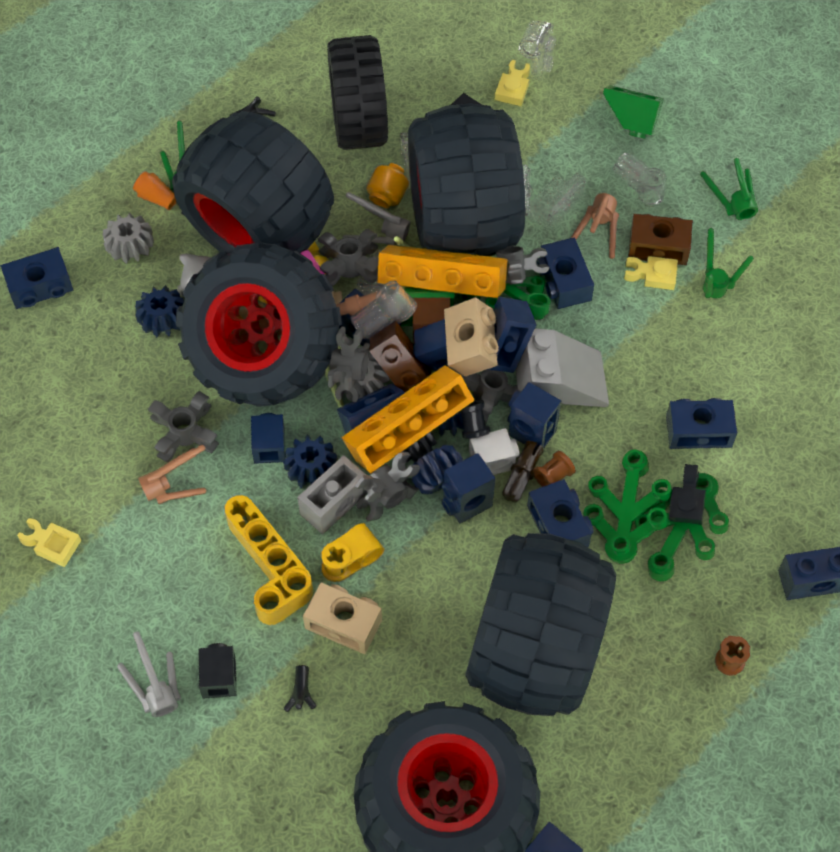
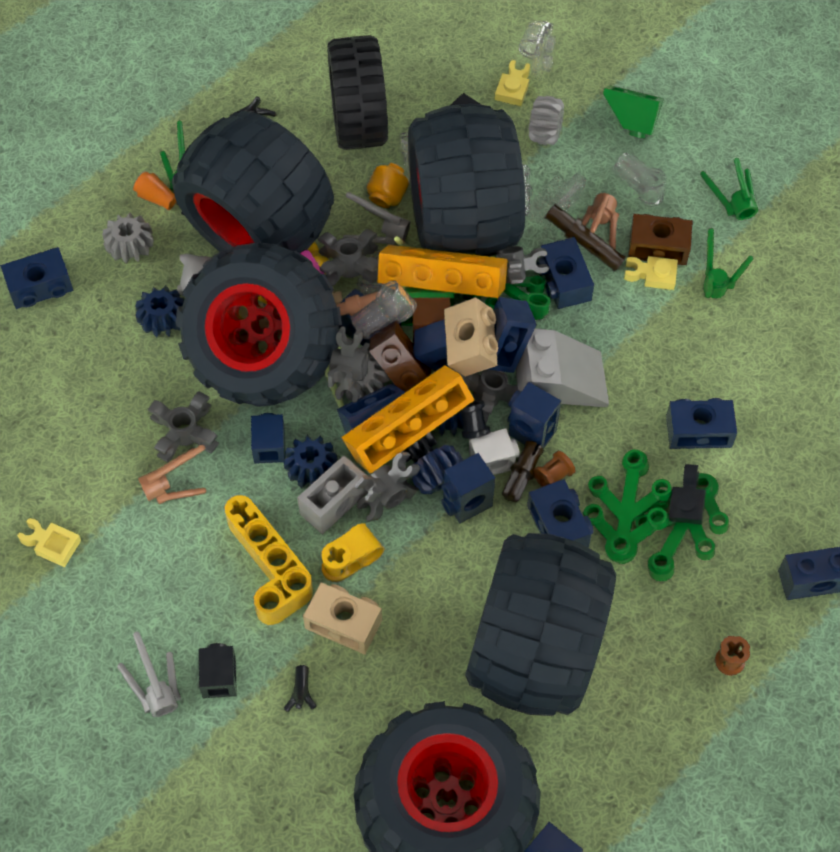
none -> light grey gear [528,95,564,145]
none -> dark brown pin [544,203,626,272]

